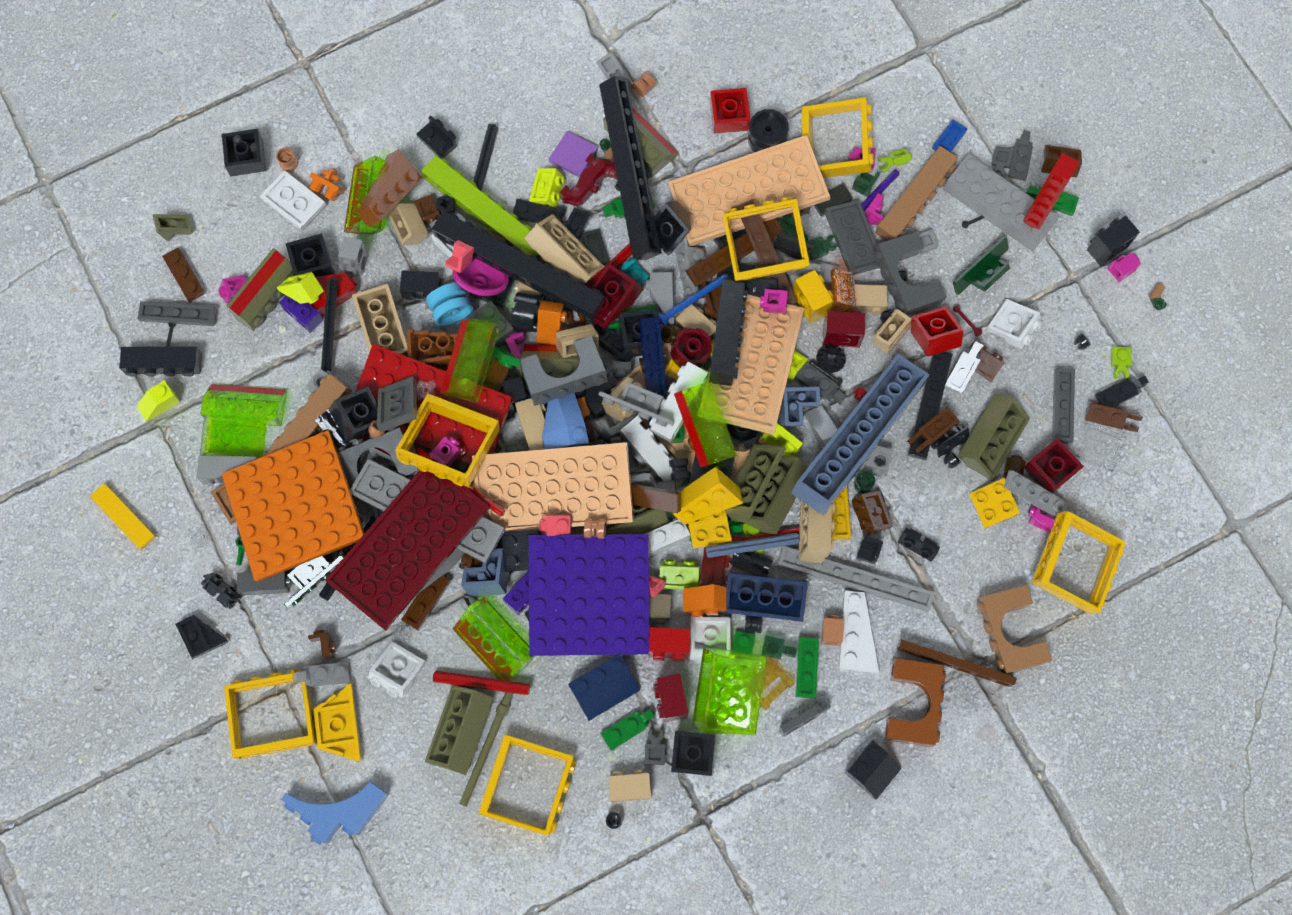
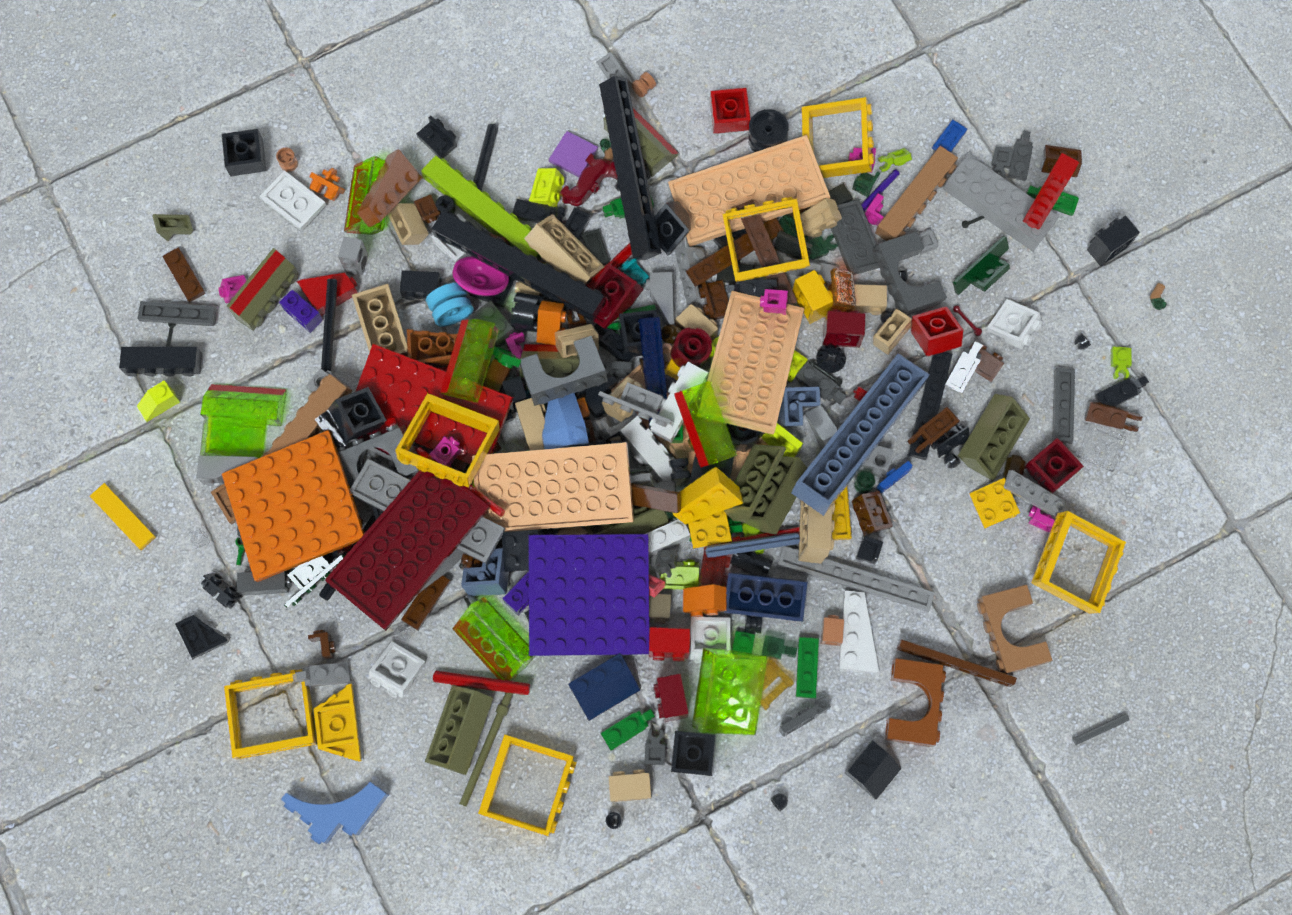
neon yellow slope [277,272,323,304] -> none
black slope [285,233,335,277] -> none
nougat hinge [369,421,385,438] -> none
dark grey plate [377,376,417,432] -> none
clear plate [417,381,436,400] -> none
coral panel [445,240,474,273] -> none
coral bracket [539,515,570,536] -> none
nougat wheel [584,518,606,539] -> none
blue bar [657,274,729,326] -> none
black brick [709,279,748,386] -> none
black hinge [897,527,940,562] -> none
dark pink brick [1107,252,1141,282] -> none
none -> dark grey plate [655,550,679,578]
none -> black hinge [770,793,788,812]
none -> tan brick [800,198,842,238]
none -> blue plate [876,461,913,493]
none -> dark grey bar [1072,713,1130,745]

